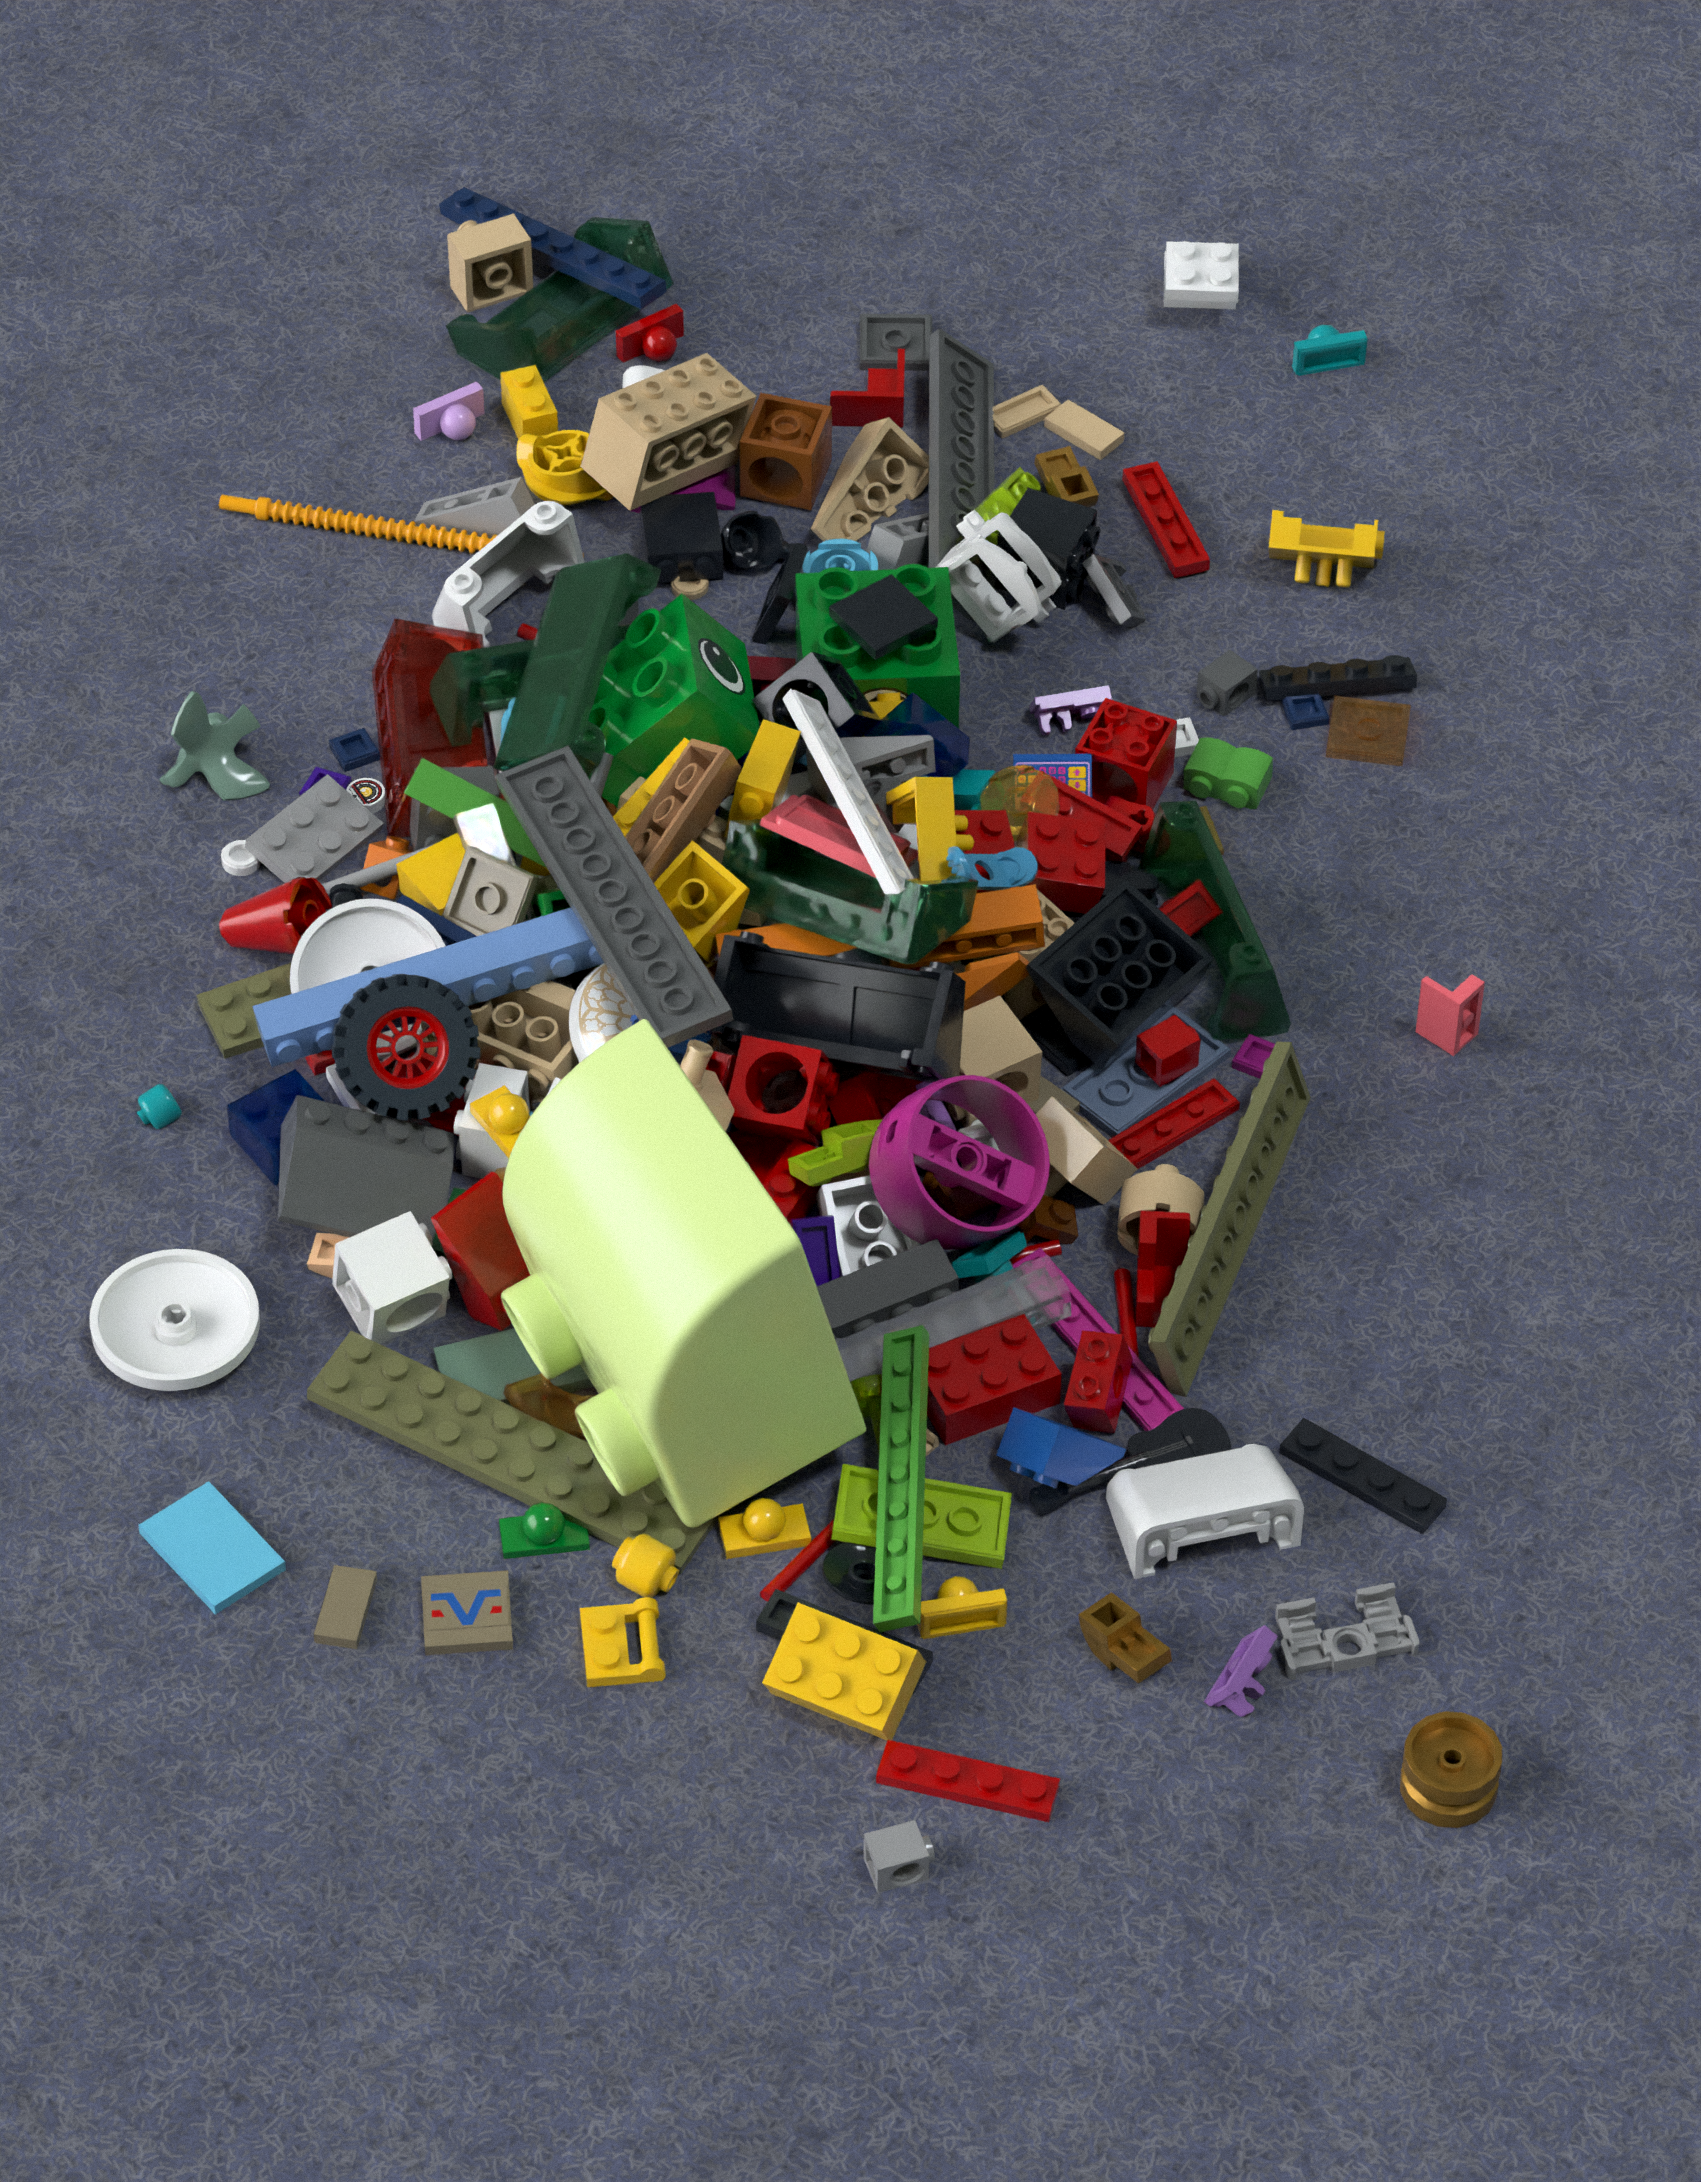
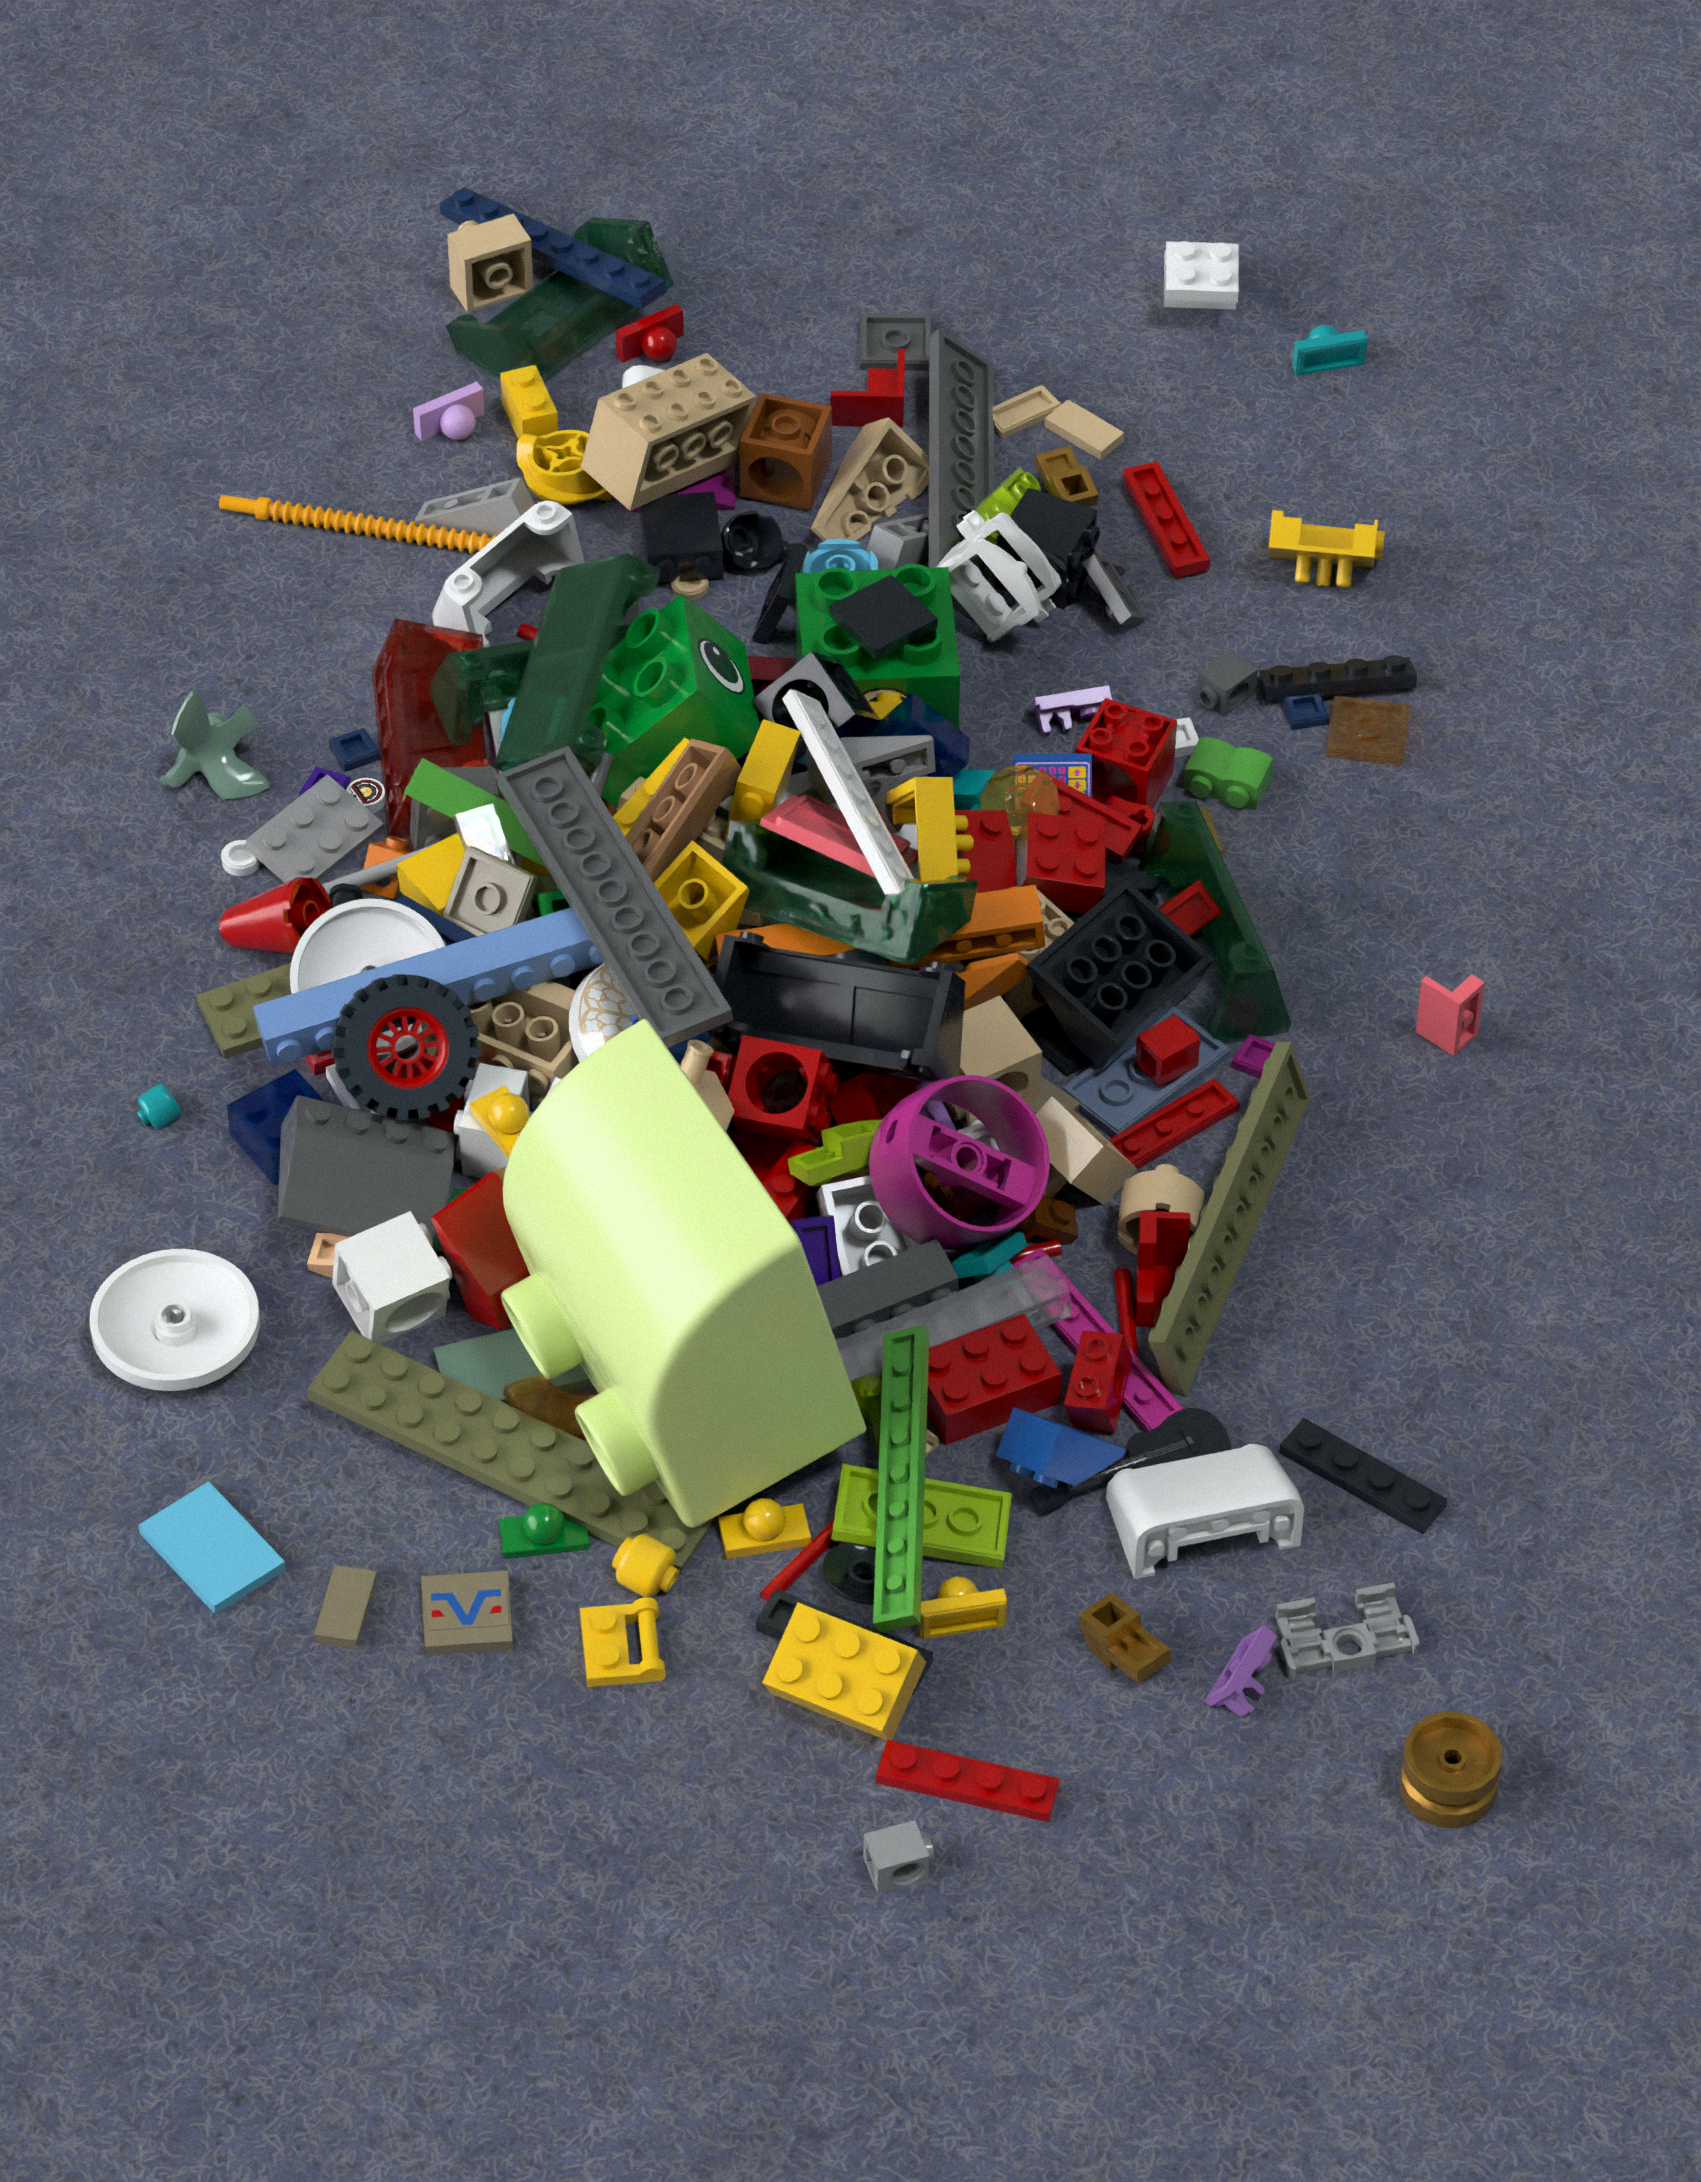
dark azure piece [946,846,1038,890] -> none

